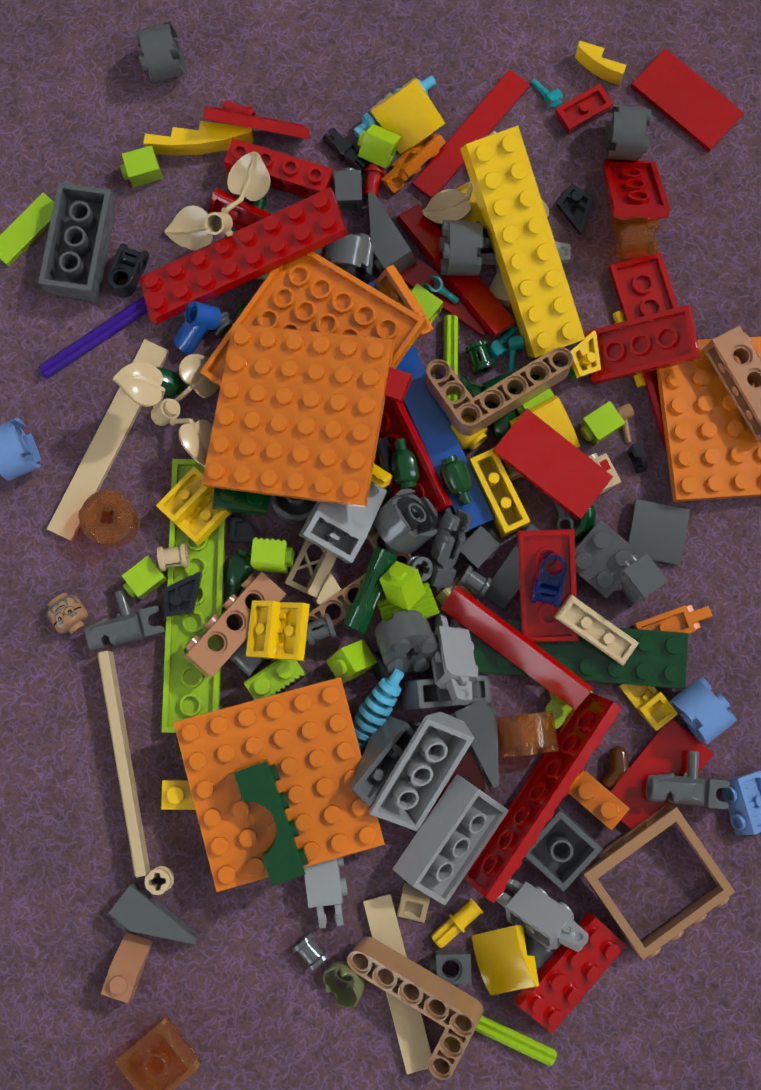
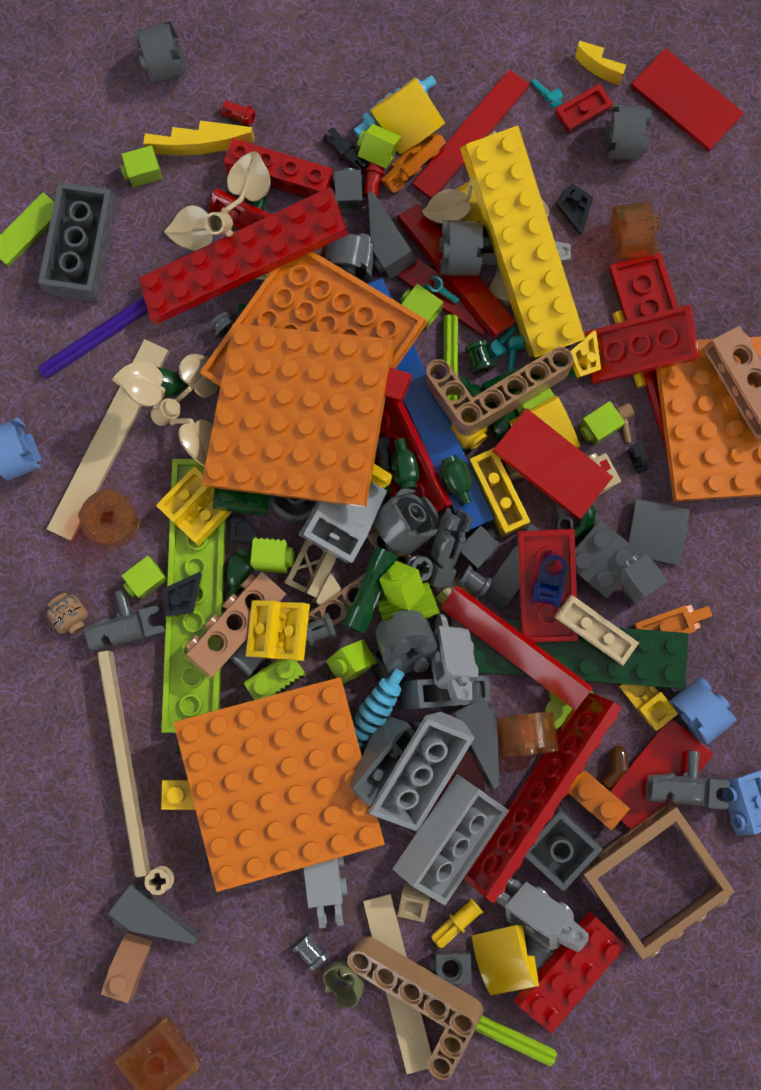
black piece [108,243,149,298] -> none
tan bush [157,543,189,572] -> none
blue piece [173,301,221,354] -> none
red tile [203,106,310,139] -> none
dark green arch [234,758,309,886] -> none
orange hinge [375,265,433,339] -> none
red plate [602,160,670,221] -> none

